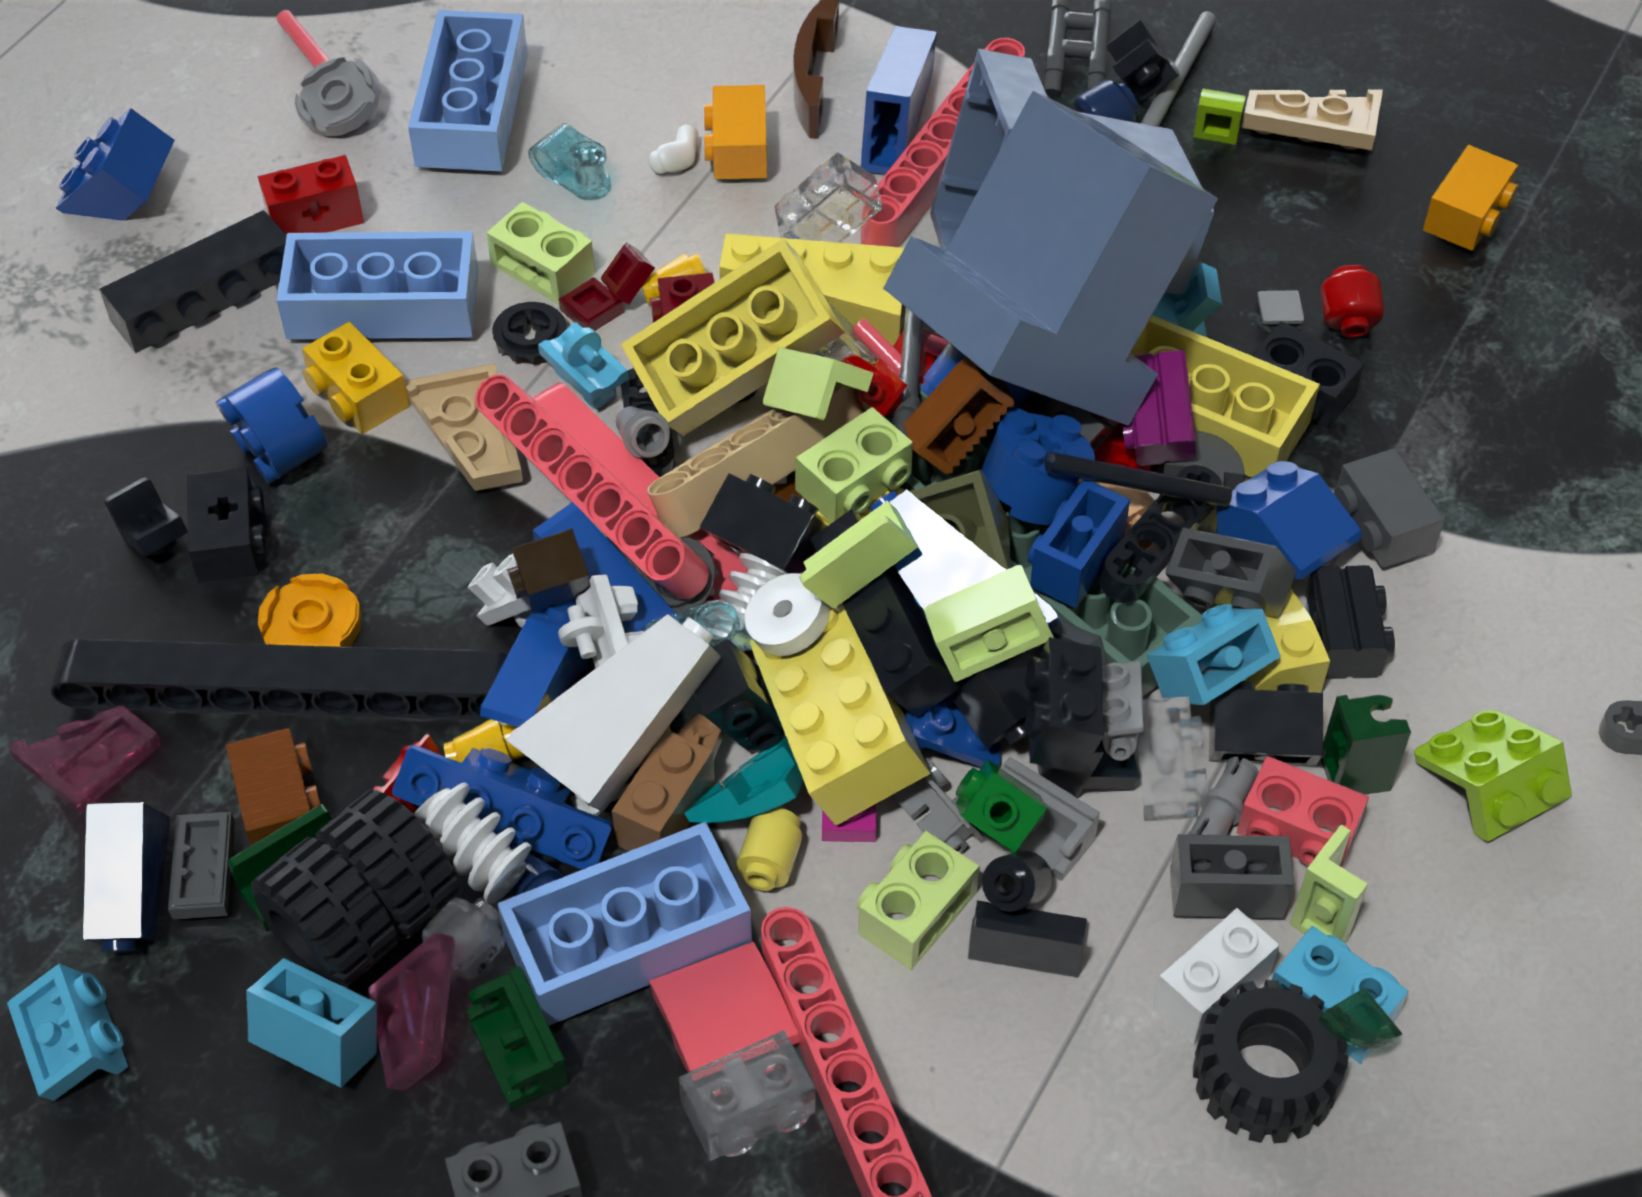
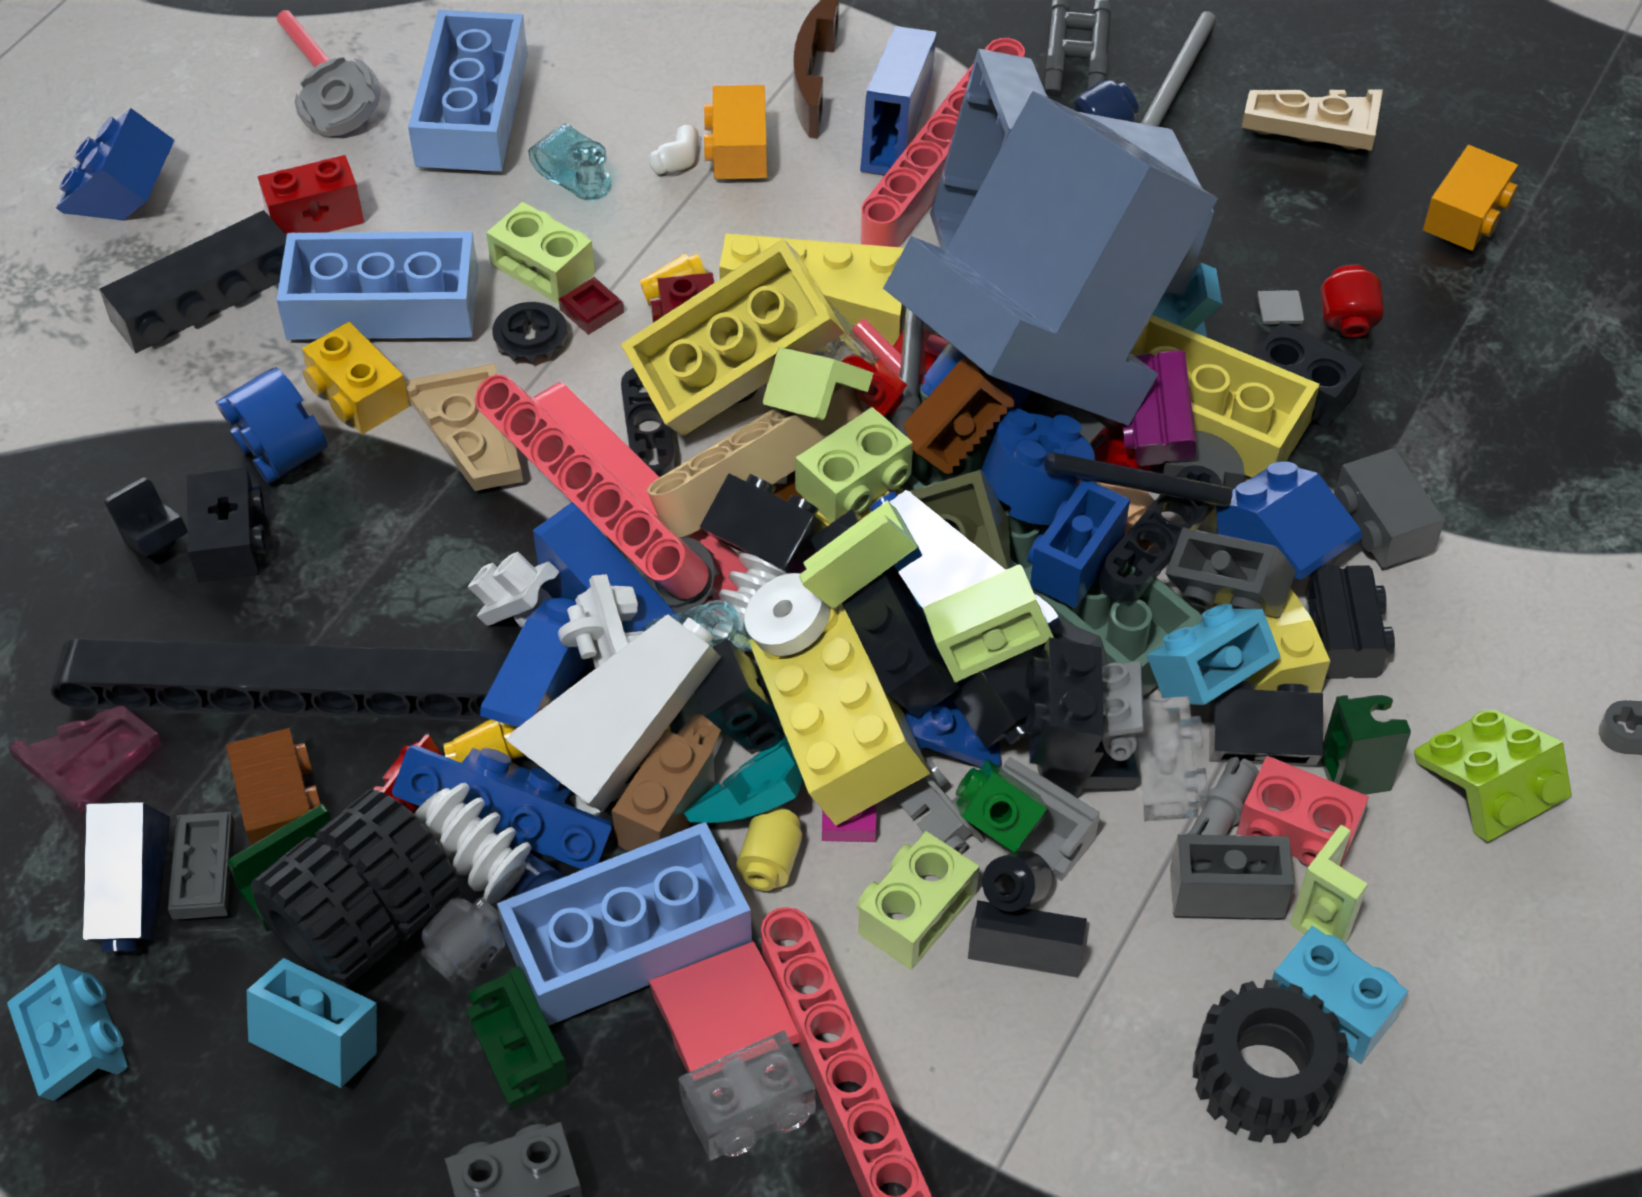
light orange tile [258,573,362,647] -> none
clear pink wing [368,932,455,1091] -> none
dark brown brick [507,528,591,613] -> none
medium azure hips [538,322,629,409] -> none
dark red tile [601,242,655,305] -> none
light grey cone [616,407,670,459] -> none
clear brick [774,152,883,243] -> none
black brick [1106,20,1180,102] -> none
white brick [1152,908,1279,1045] -> none
lime brick [1193,88,1246,145] -> none
clear green tile [1318,988,1403,1049] -> none

